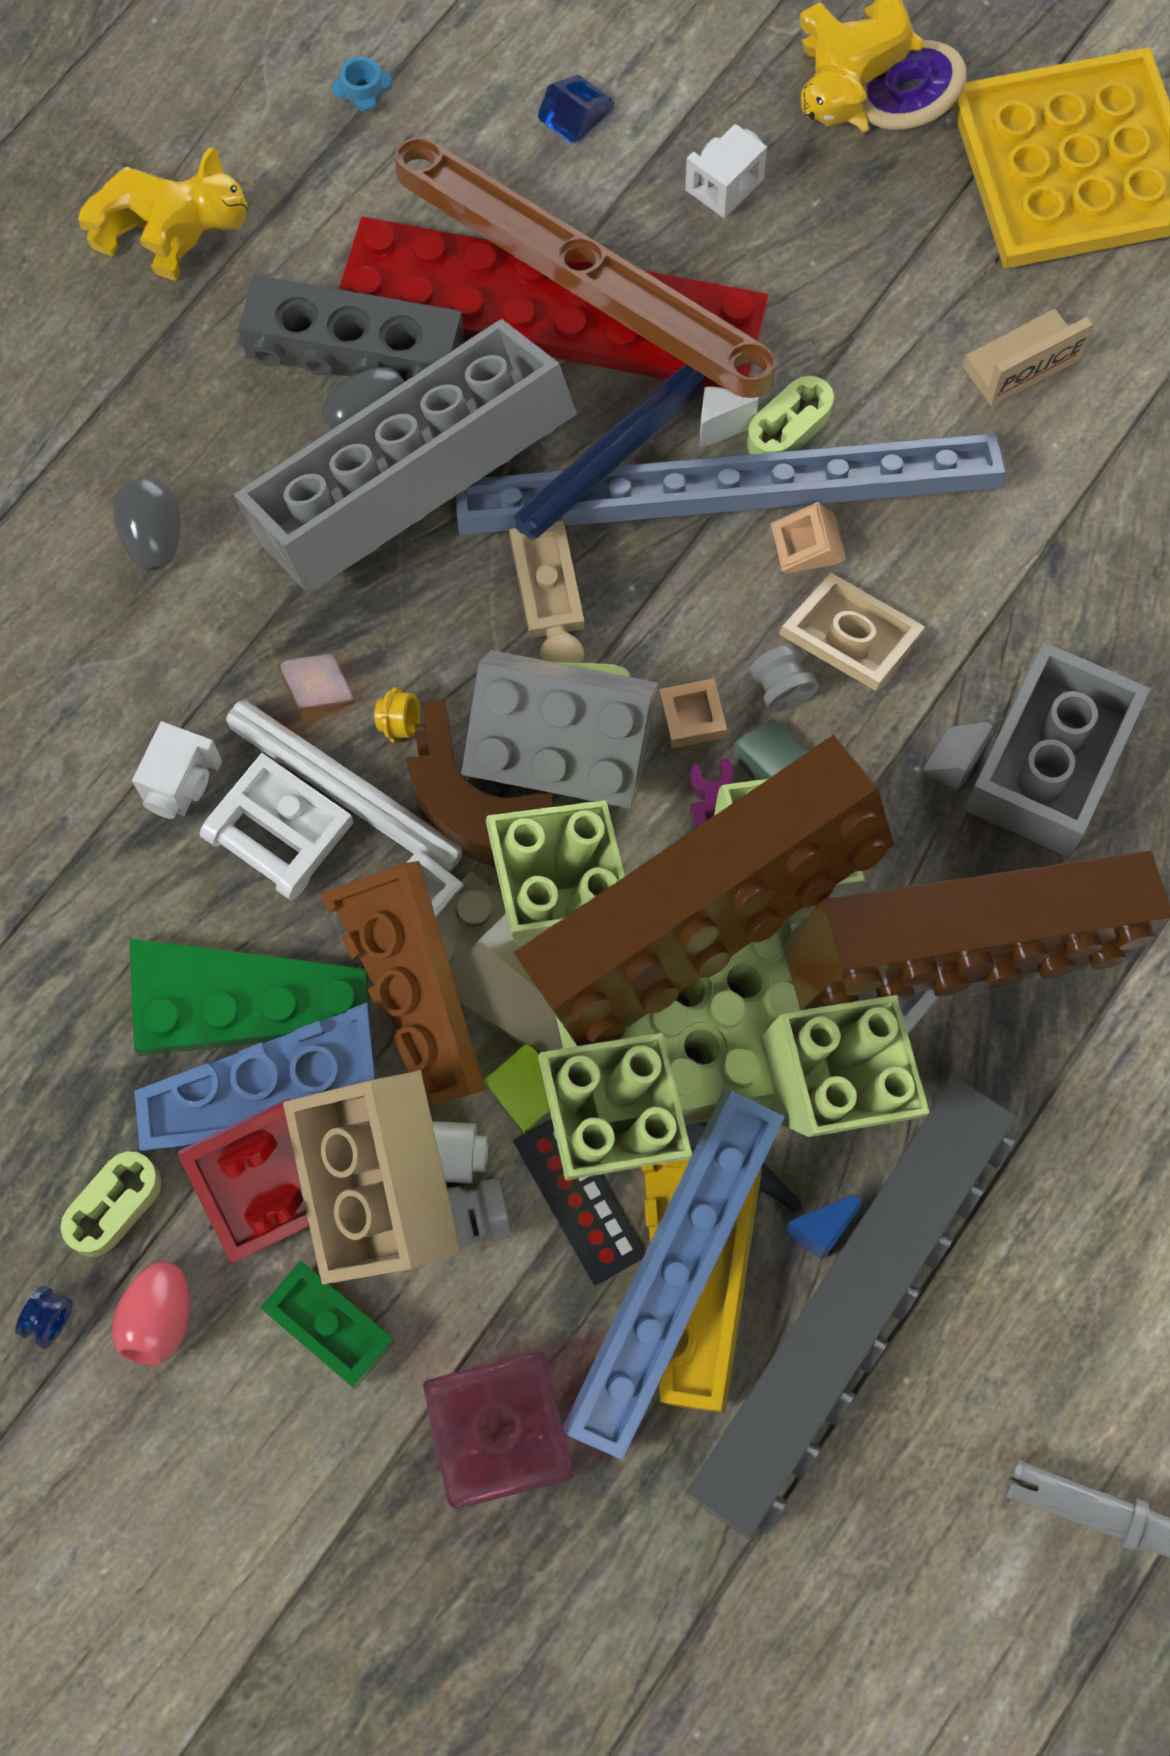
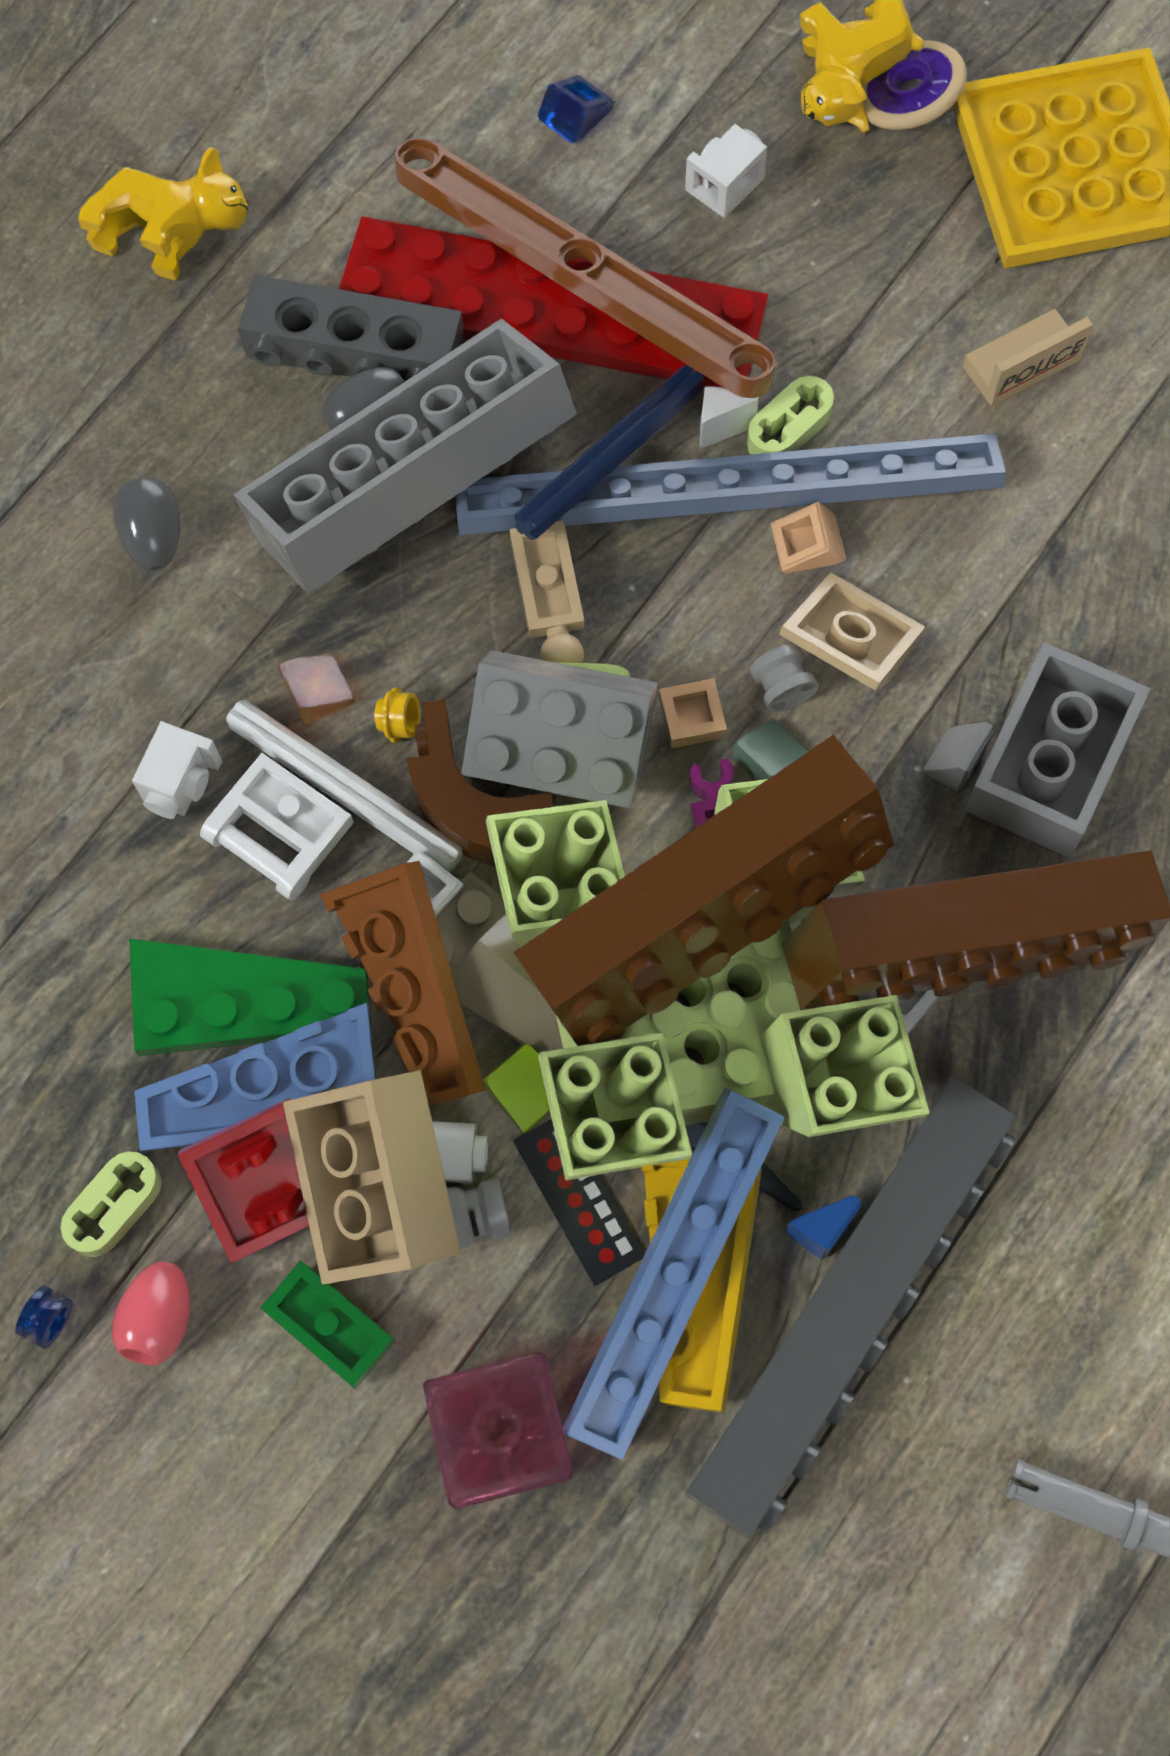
dark azure plate [332,56,392,112] -> none

